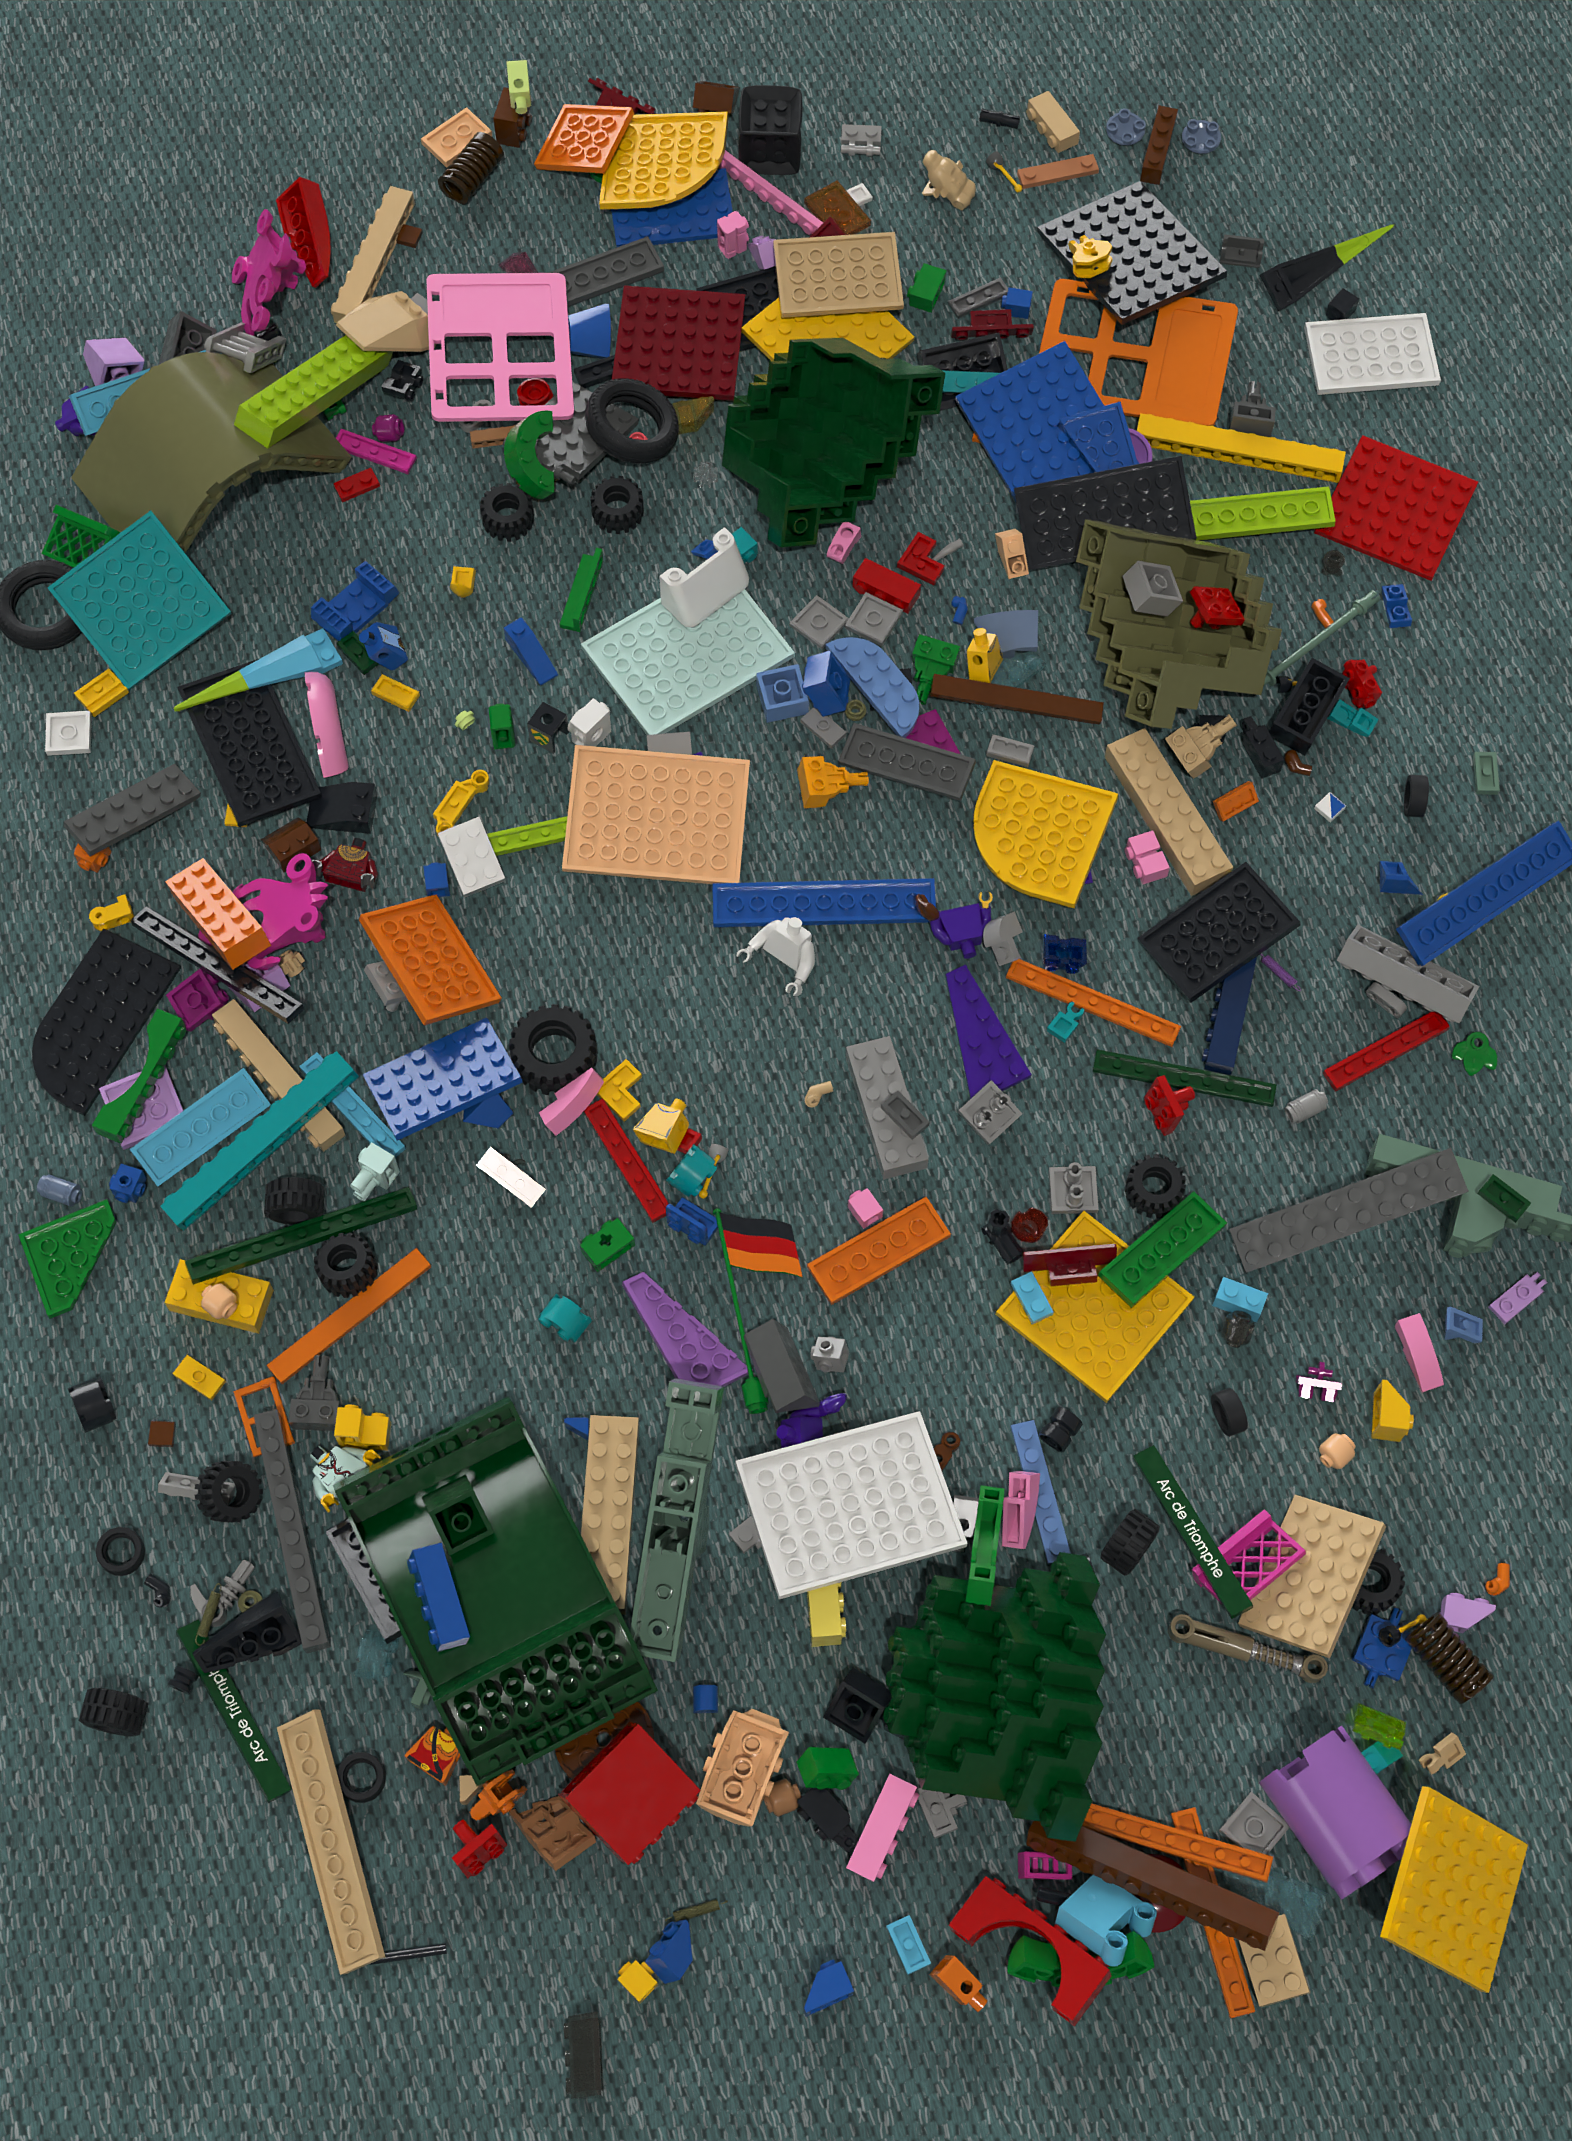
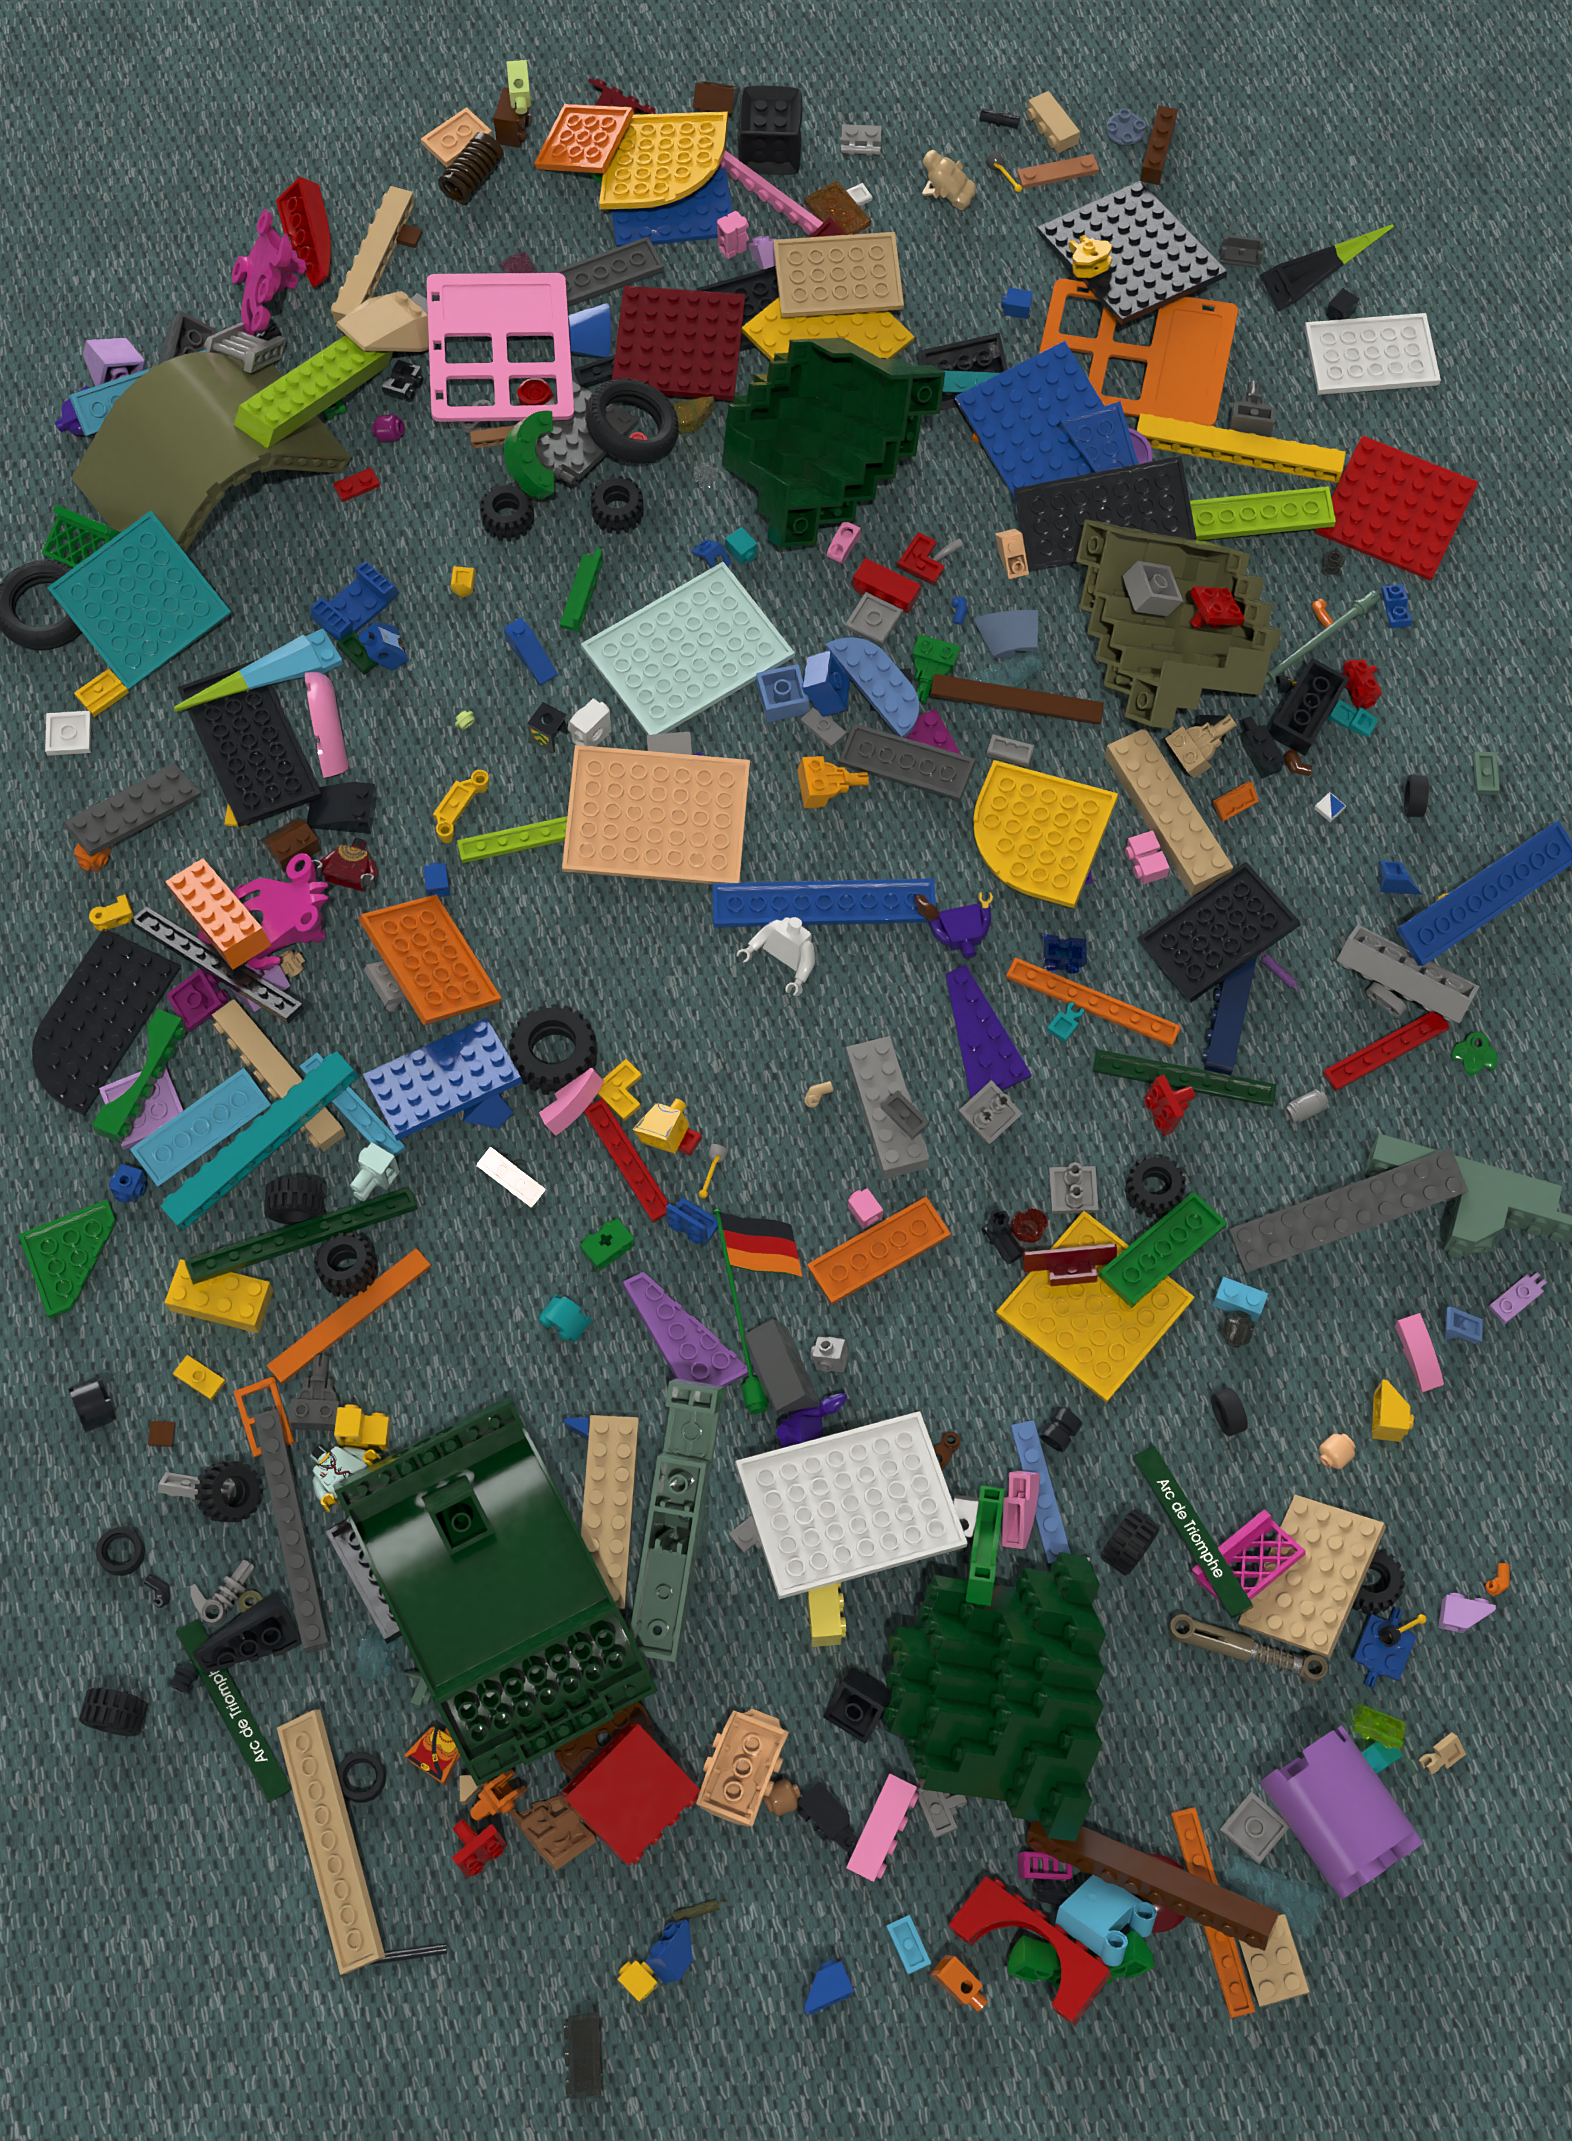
sand blue head [37,1174,82,1207] -> none
olive piece [195,1583,221,1646] -> none
light nougat head [201,1284,237,1319] -> none
dark pink tile [336,429,417,474] -> none
yellow plate [371,674,420,712] -> none
blue brick [407,1543,470,1652] -> none
white brick [438,817,505,898] -> none
green brick [489,703,515,749] -> none
white windscreen [659,527,749,627] -> none
teal cylinder [666,1144,717,1197] -> none
blue brick [693,1685,718,1713] -> none
light grey tile [789,595,849,649] -> none
green brick [796,1747,859,1790] -> none
olive plate [845,700,866,721] -> none
green brick [907,263,947,313] -> none
flat silver tile [948,277,1008,319] -> none
dark red bracket [951,309,1034,340] -> none
yellow torso [967,628,1003,683] -> none
light grey brick [983,911,1023,966] -> none
medium azure plate [1010,1272,1054,1324] -> none
orange tile [1082,1803,1273,1883] -> none
sand blue dish [1182,119,1221,154] -> none
hips [1296,1361,1342,1402] -> none
yellow plate [1380,1786,1528,1993] -> none
dark brown piece [1405,1612,1494,1704] -> none
dark green plate [1477,1174,1531,1223] -> none

